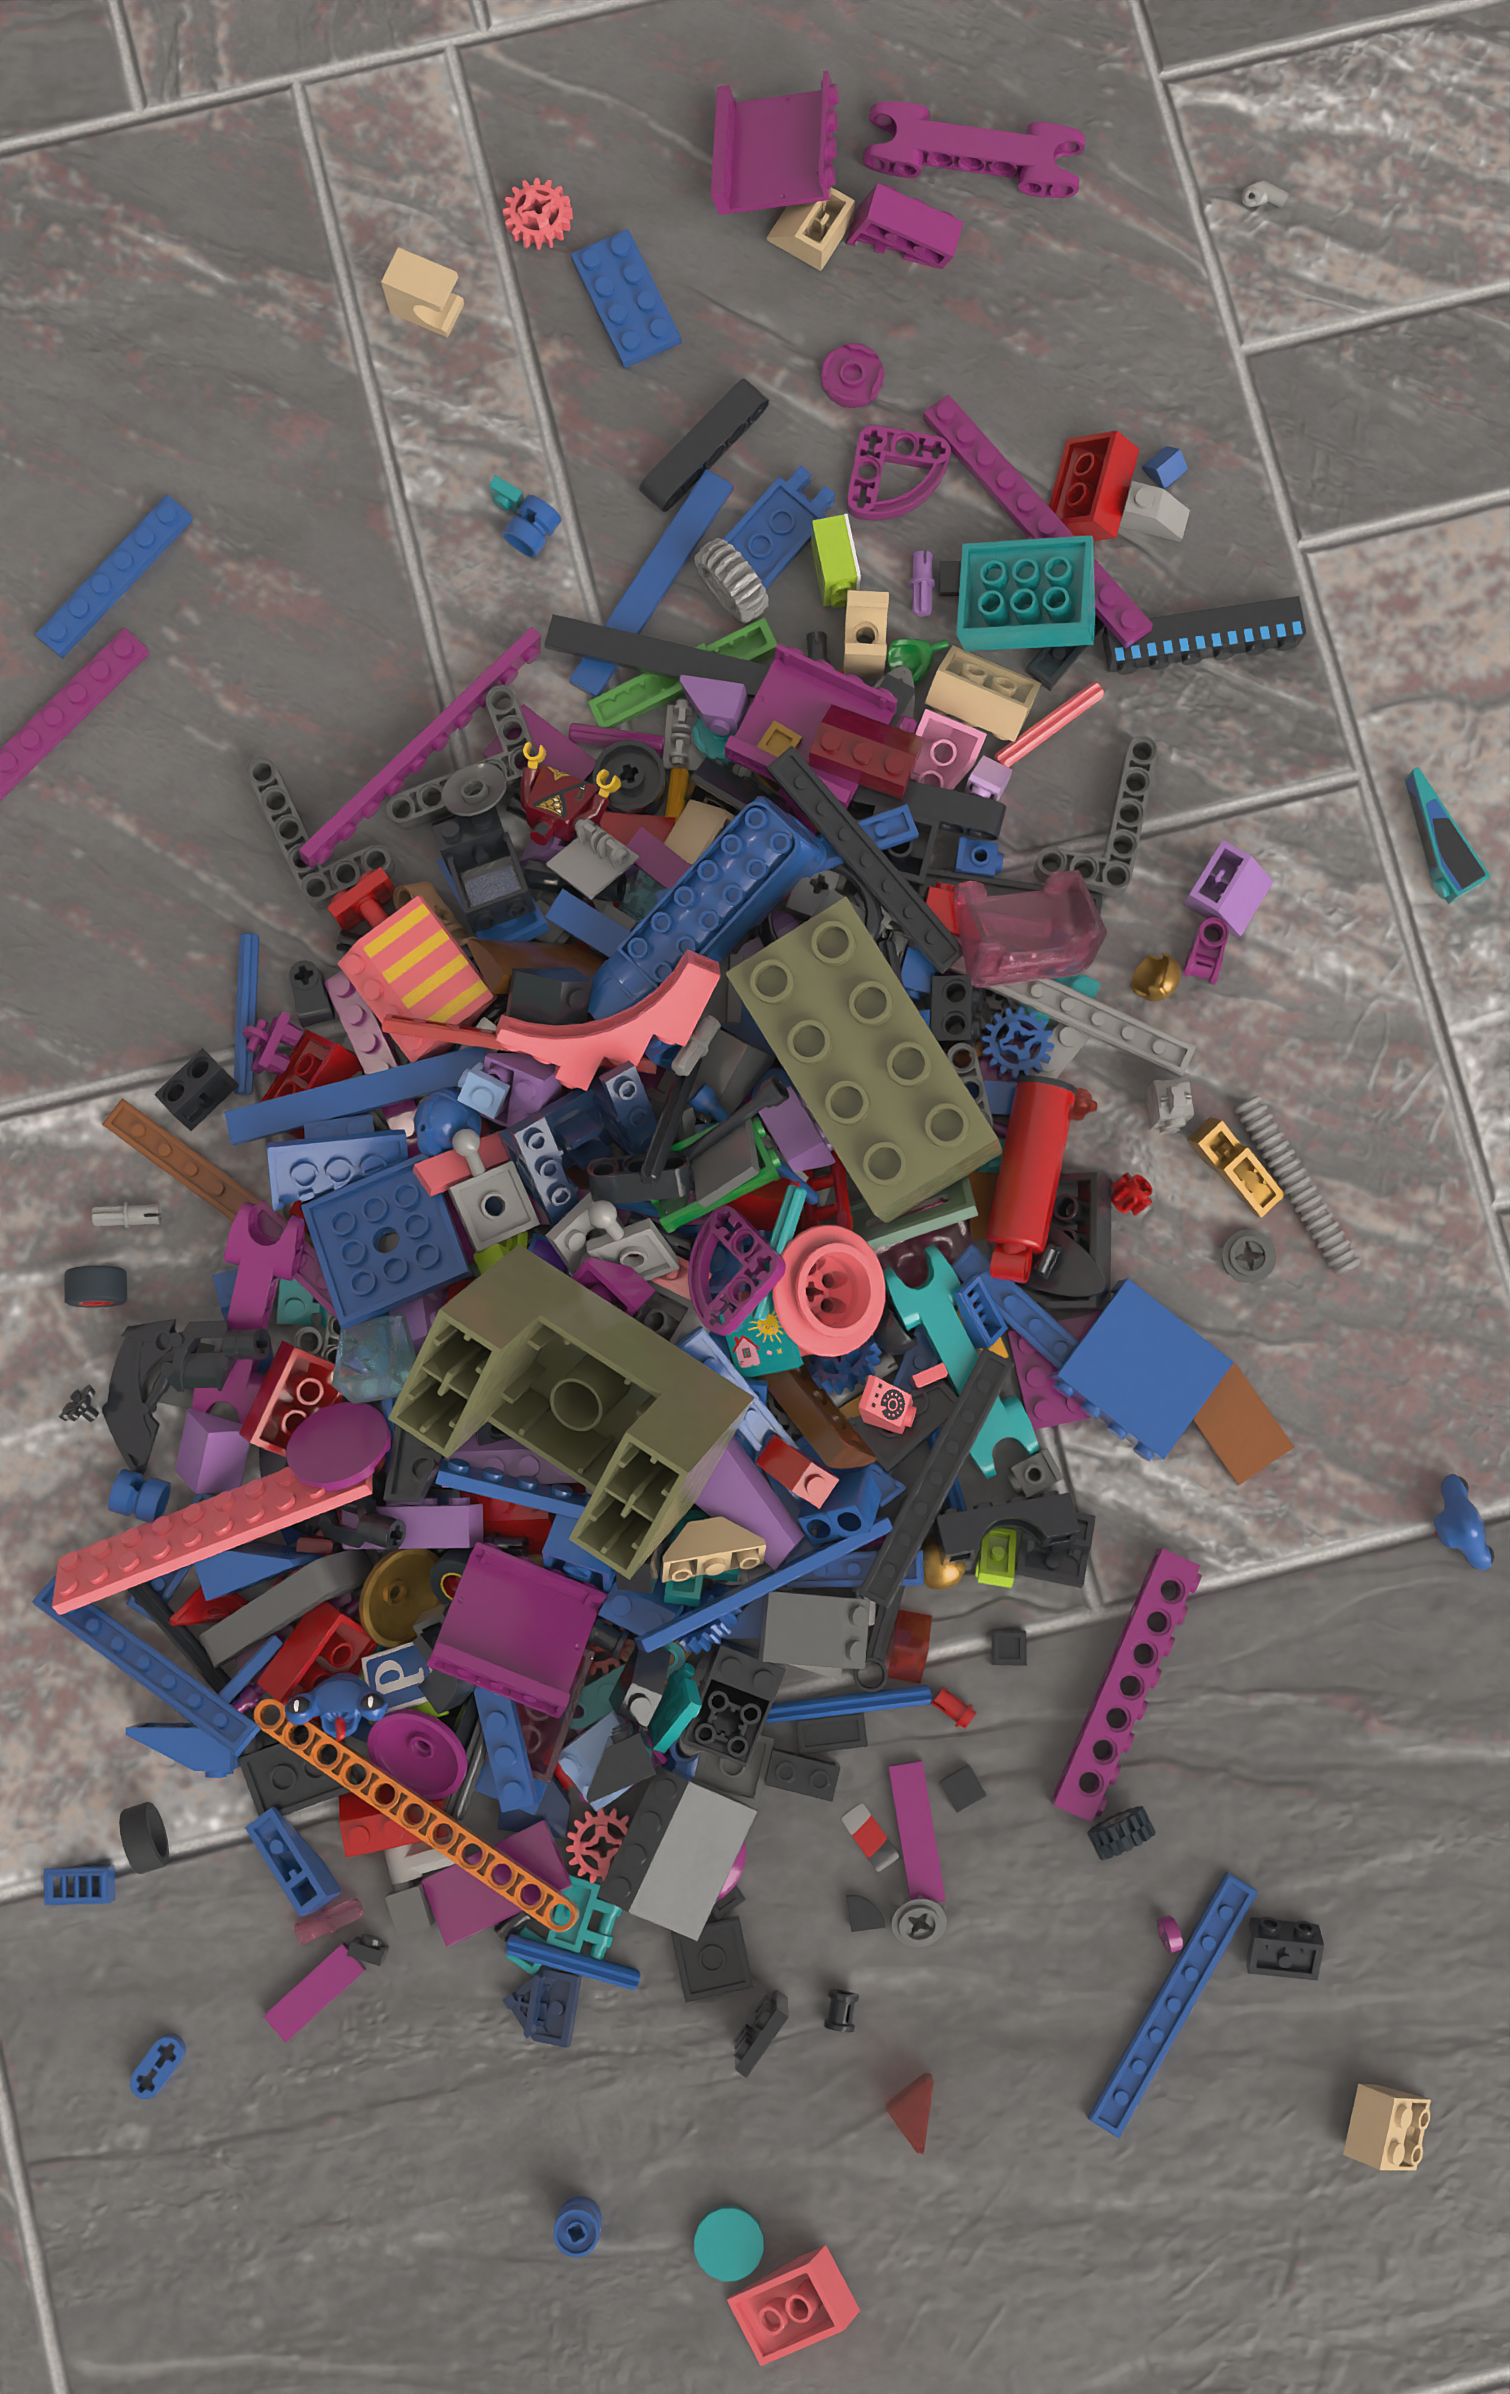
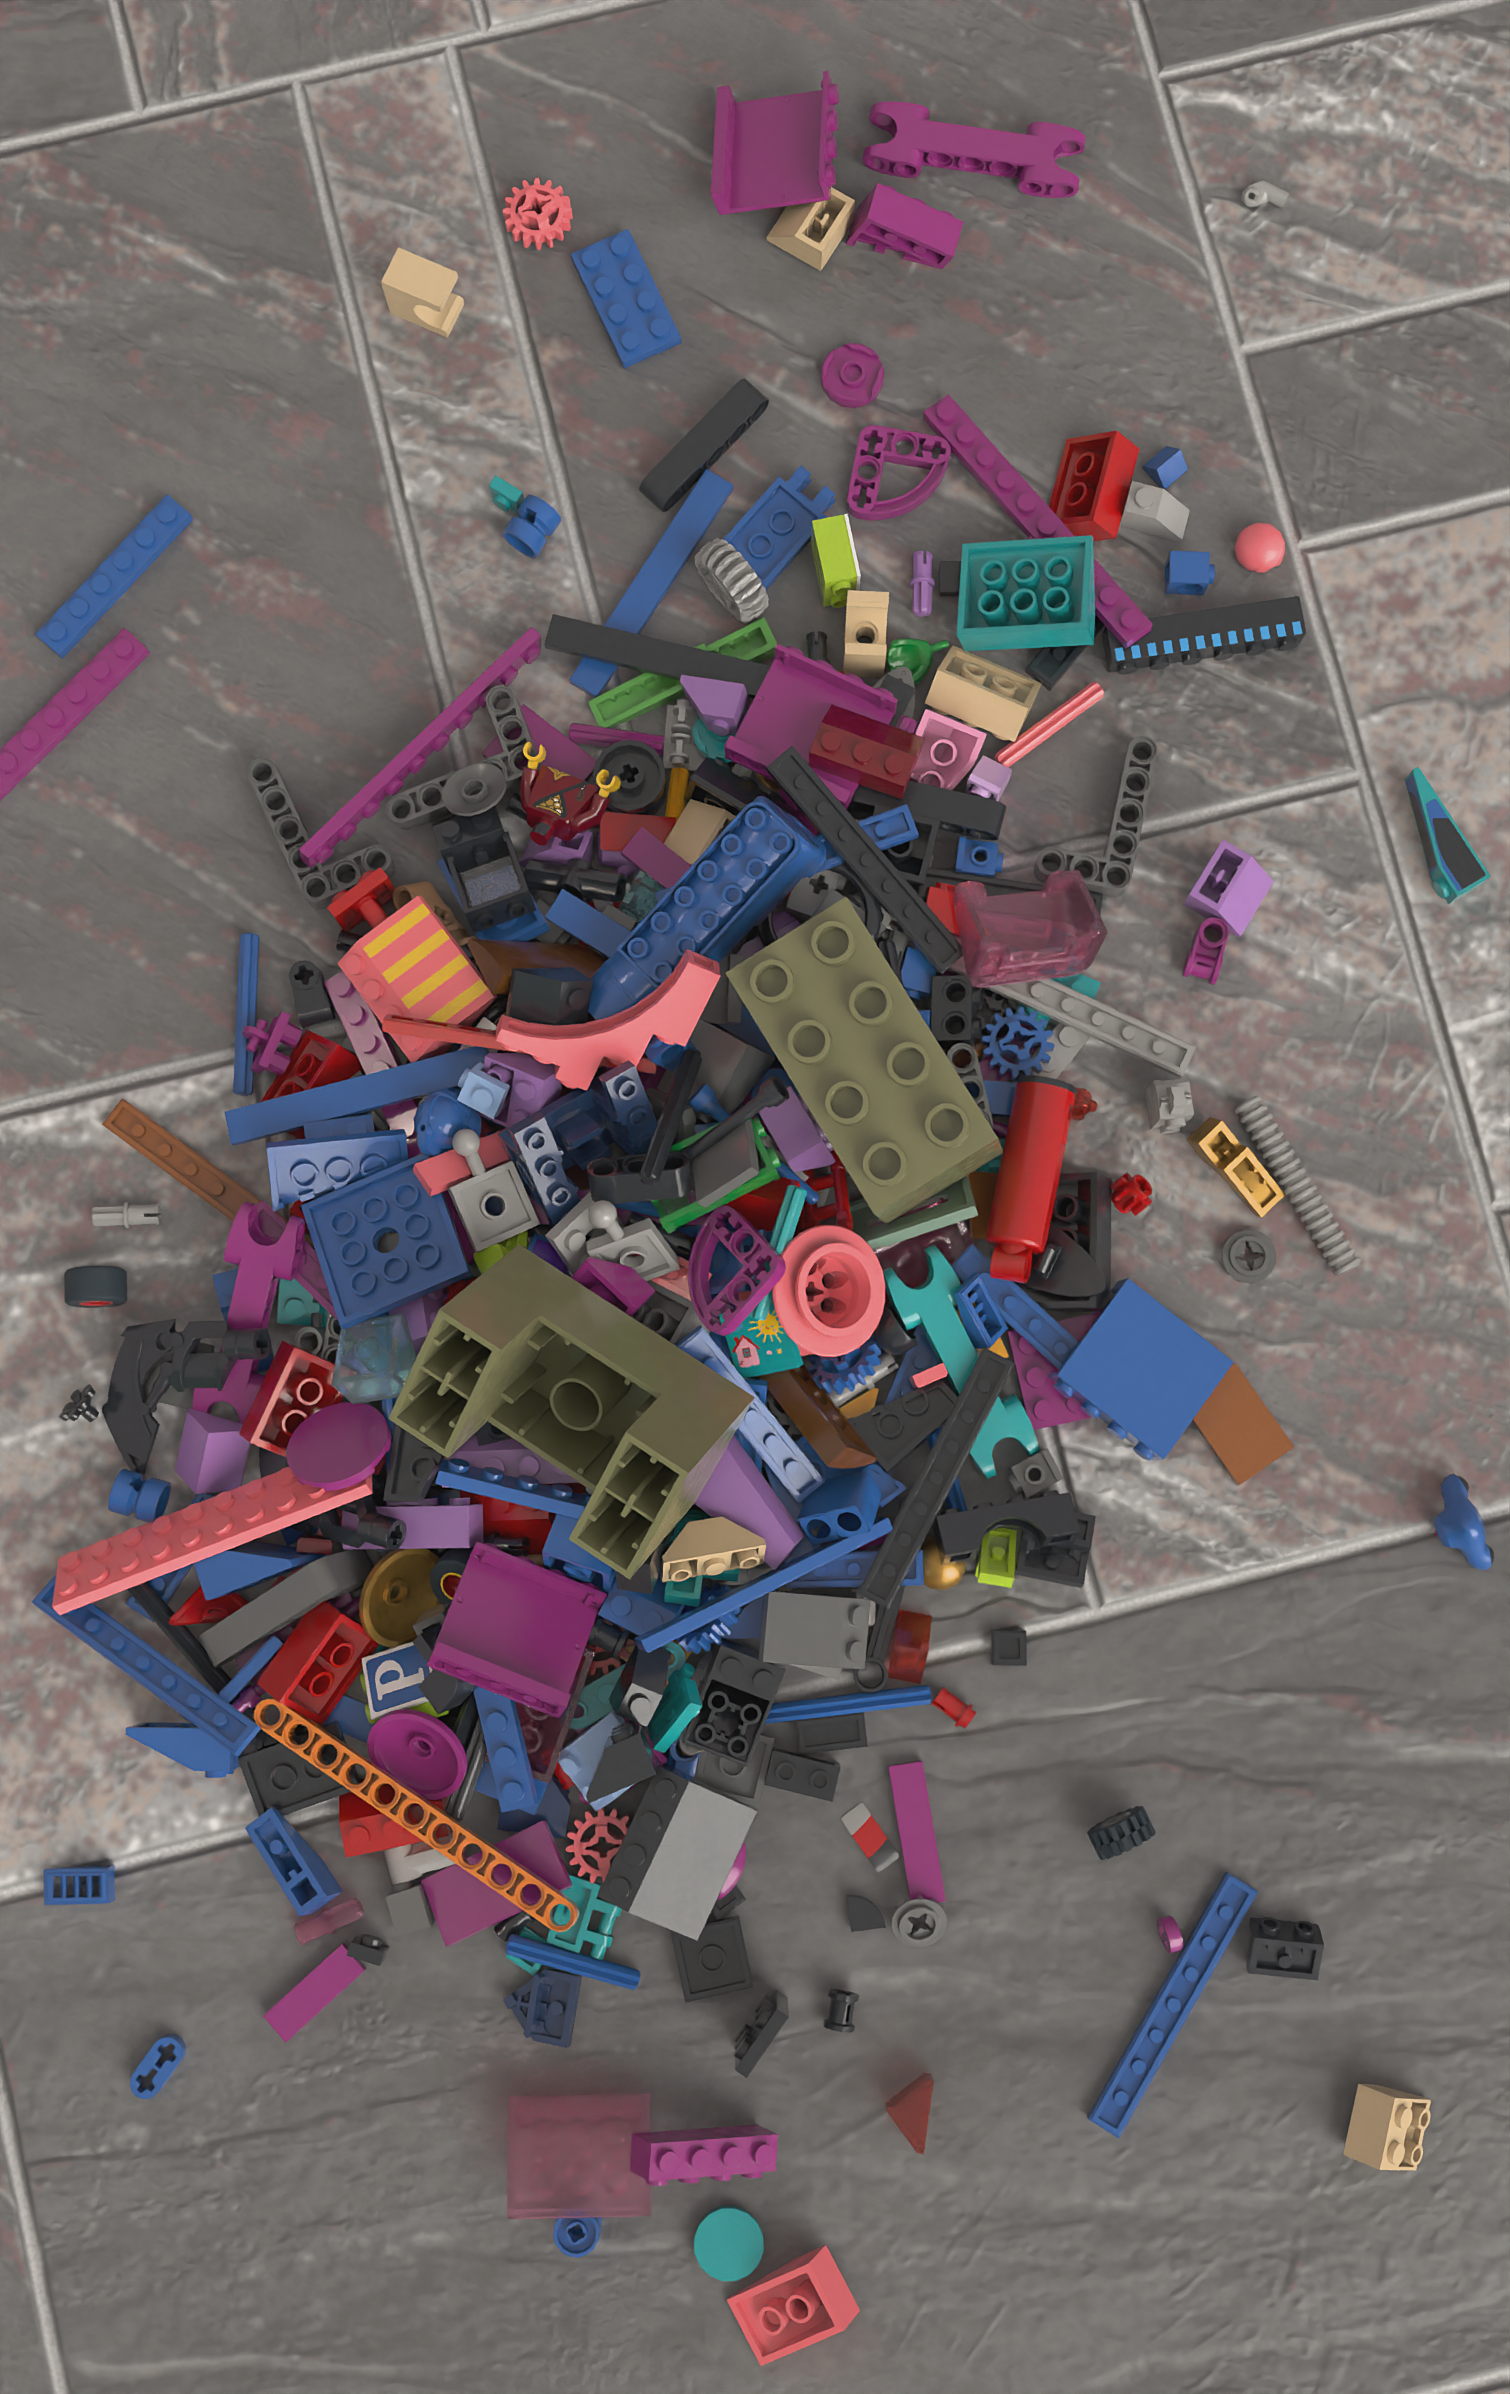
black tyre [119,1802,169,1874] -> none
black brick [154,1048,239,1131] -> none
blue head [285,1672,388,1742] -> none
light grey hinge [546,819,640,899] -> none
light grey axle [671,1014,721,1076] -> none
red slope [755,1434,839,1509] -> none
pearl gold tile [756,720,802,757] -> none
coral slope [858,1375,917,1434] -> none
black tile [939,1764,987,1813] -> none
magenta brick [1050,1548,1202,1823] -> none
pearl gold hair [1130,952,1181,1002] -> none
none -> clear pink slope [507,2093,652,2219]
none -> magenta brick [630,2125,778,2186]
none -> blue brick [1165,551,1215,595]
none -> coral hair [1234,522,1285,573]

